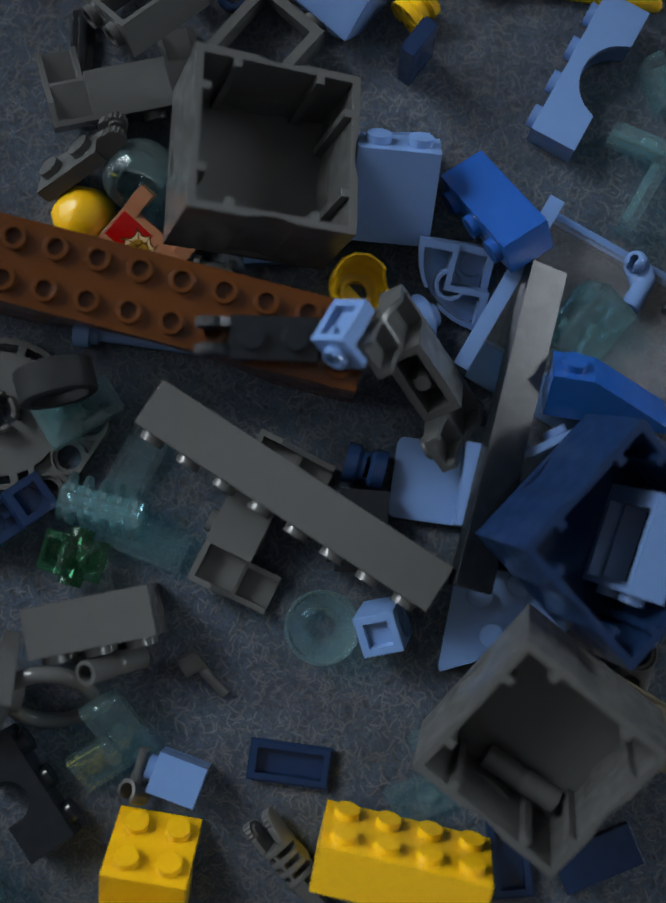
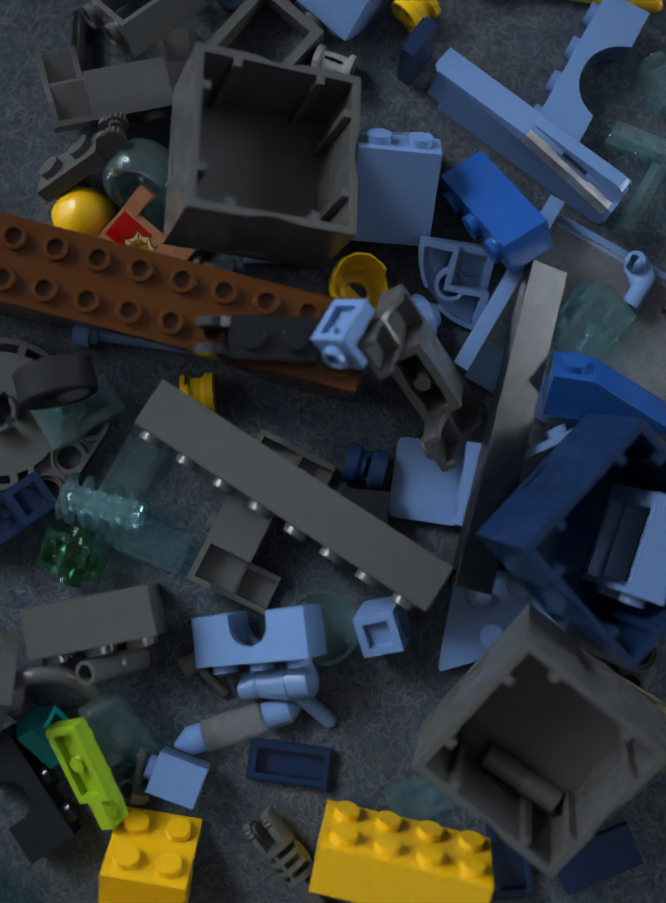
none -> teal piece [16,705,69,769]
none -> lime hinge [45,717,129,830]
none -> piece [174,699,301,755]
none -> yellow wheel [179,372,217,413]
none -> medium blue arch [191,603,327,675]
none -> medium blue piece [237,663,337,728]
none -> light grey bush [311,43,358,75]
none -> medium blue piece [427,47,632,224]

